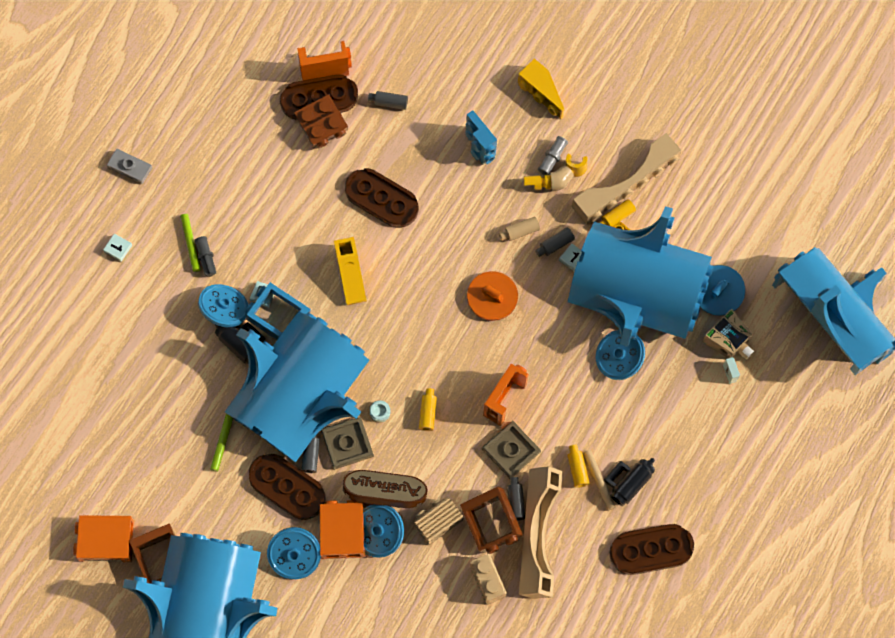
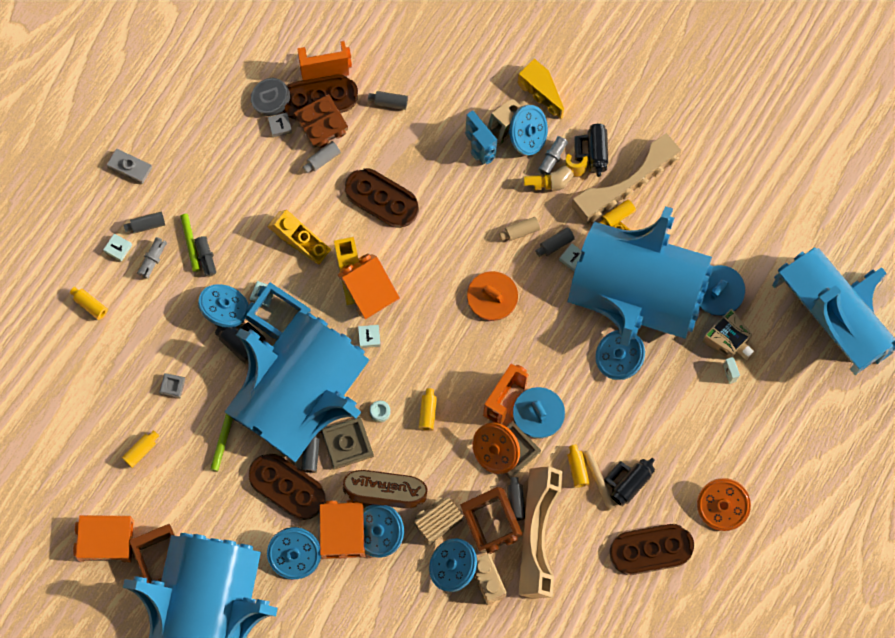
none -> yellow cylinder [70,287,108,320]
none -> yellow cylinder [121,430,159,468]
none -> dark grey cylinder [124,211,165,233]
none -> light grey pin [137,237,167,279]
none -> light grey tile [159,373,186,399]
none -> black tile [251,78,290,116]
none -> yellow slope [267,209,331,265]
none -> light grey tile [268,113,292,137]
none -> light grey cylinder [303,141,341,173]
none -> orange panel [337,254,400,319]
none -> light aqua tile [358,325,380,348]
none -> dark azure shield [429,538,477,592]
none -> orange shield [472,422,520,474]
none -> tan torso [487,99,528,146]
none -> dark azure shield [510,105,548,155]
none -> dark azure shield [513,387,565,439]
none -> black piece [574,124,609,177]
none -> orange shield [697,478,751,531]

